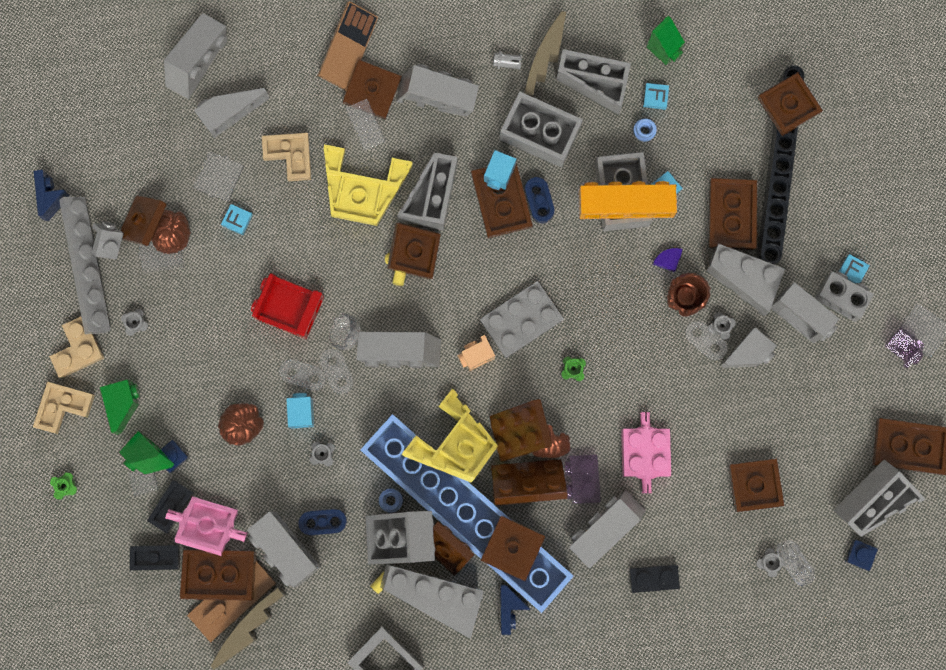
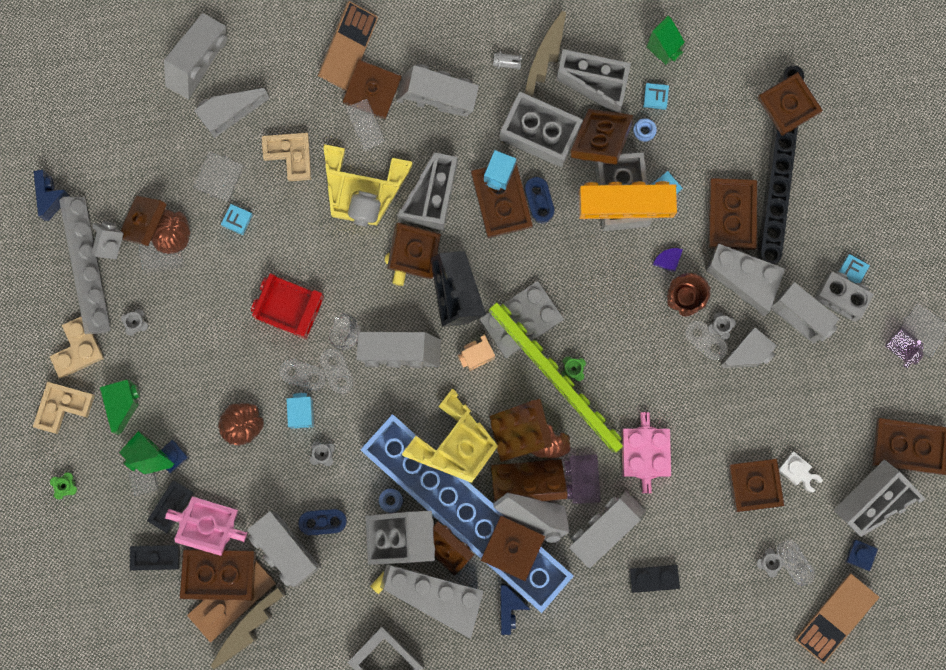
none -> light grey head [348,191,381,227]
none -> black wedge [430,251,486,327]
none -> lime plate [488,303,623,453]
none -> light grey slope [493,493,569,543]
none -> reddish brown plate [571,109,633,164]
none -> white plate [779,451,823,493]
none -> medium nougat piece [795,573,880,664]

